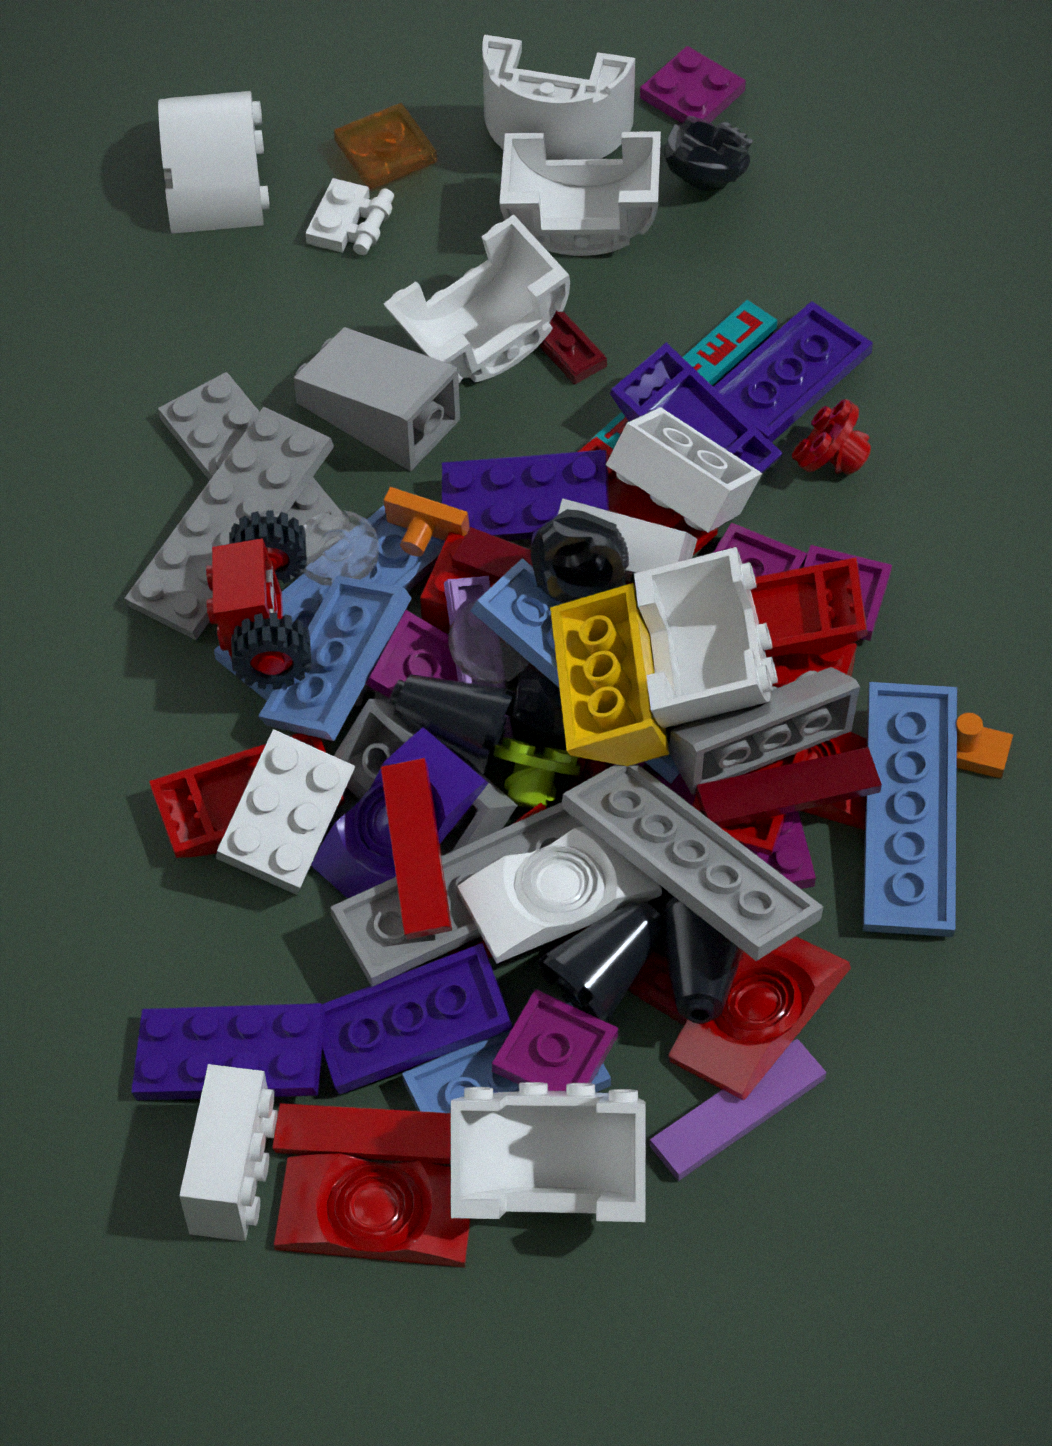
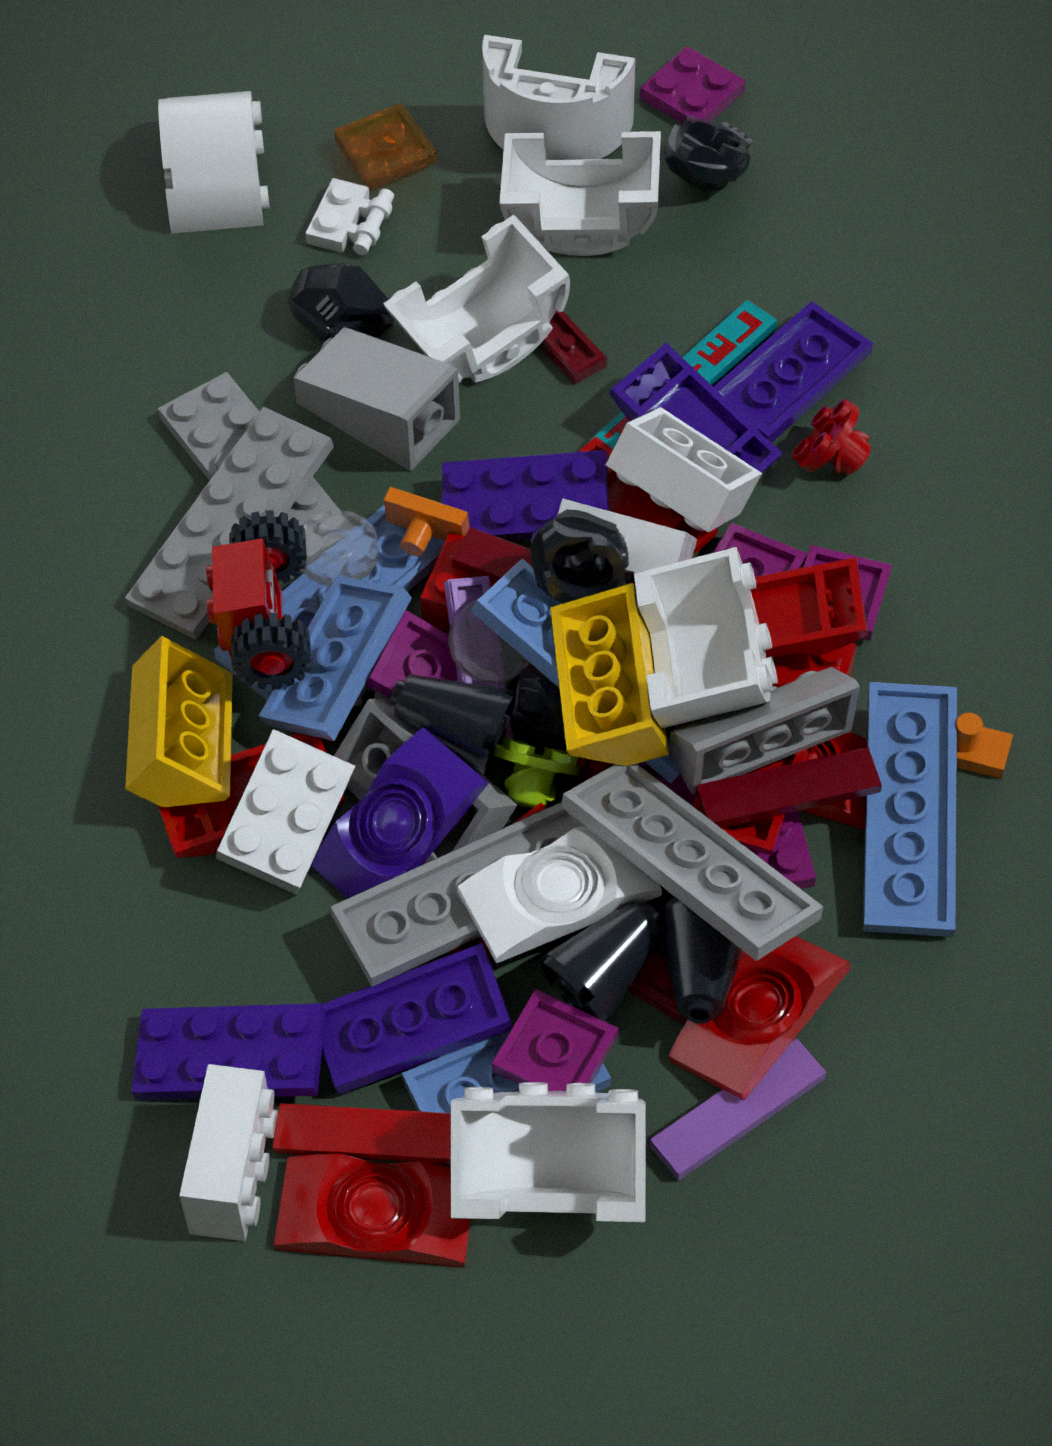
red tile [381,758,452,940] -> none
none -> yellow slope [125,636,233,807]
none -> black helmet [288,262,395,341]

